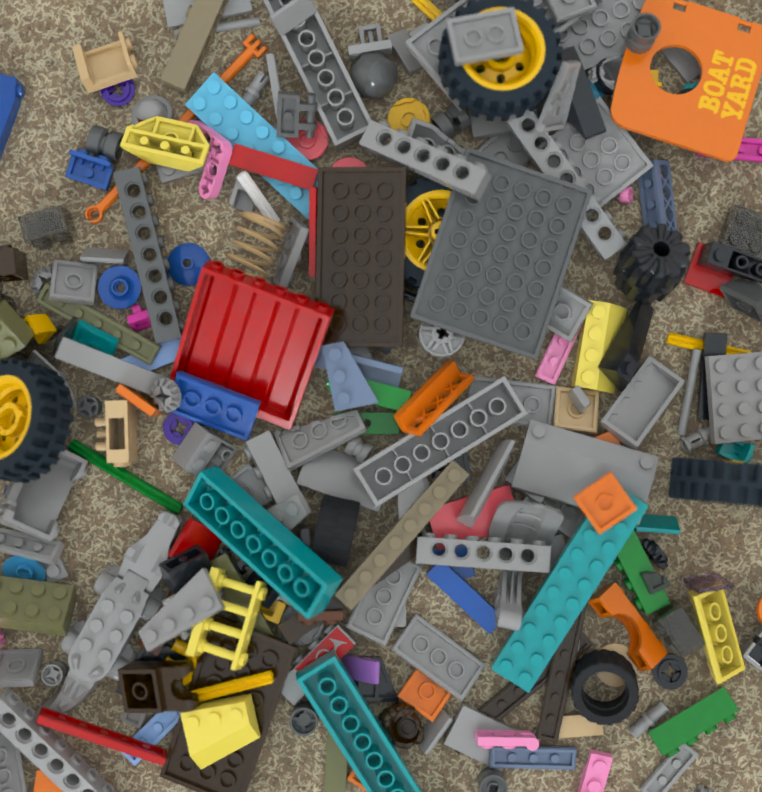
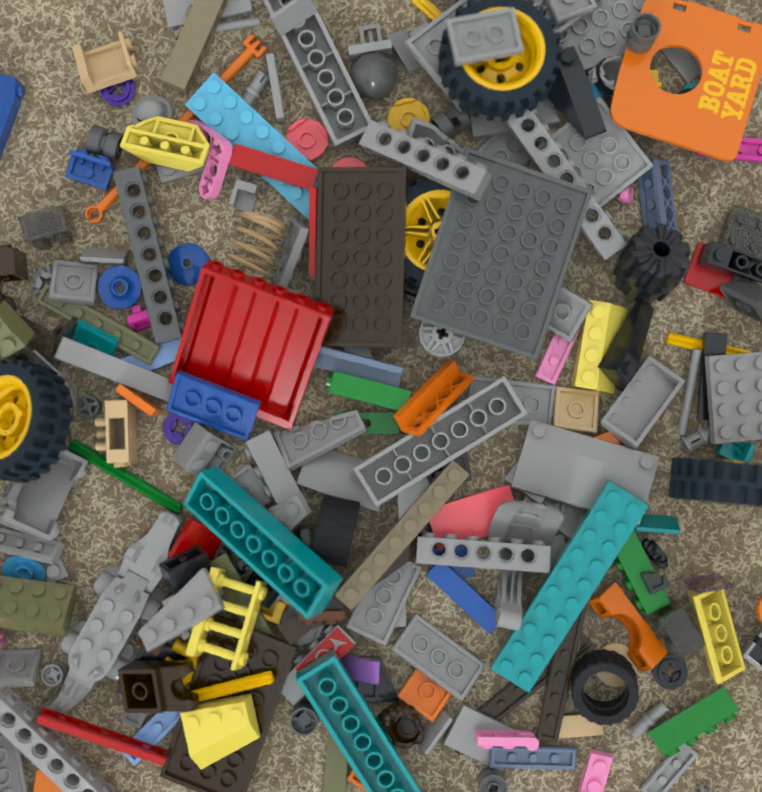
yellow panel [23,313,57,344] -> none
light grey gear [150,378,181,413] -> none
white axle [237,171,280,226] -> none
dark grey plate [277,91,318,138] -> none
sand blue wing [322,341,379,411] -> none
light grey wheel [344,436,374,464] -> none
light grey slope [456,439,516,529] -> none
light grey wing [535,60,581,132] -> none
light grey tile [568,386,591,414] -> none
orange tile [573,471,637,535] -> none

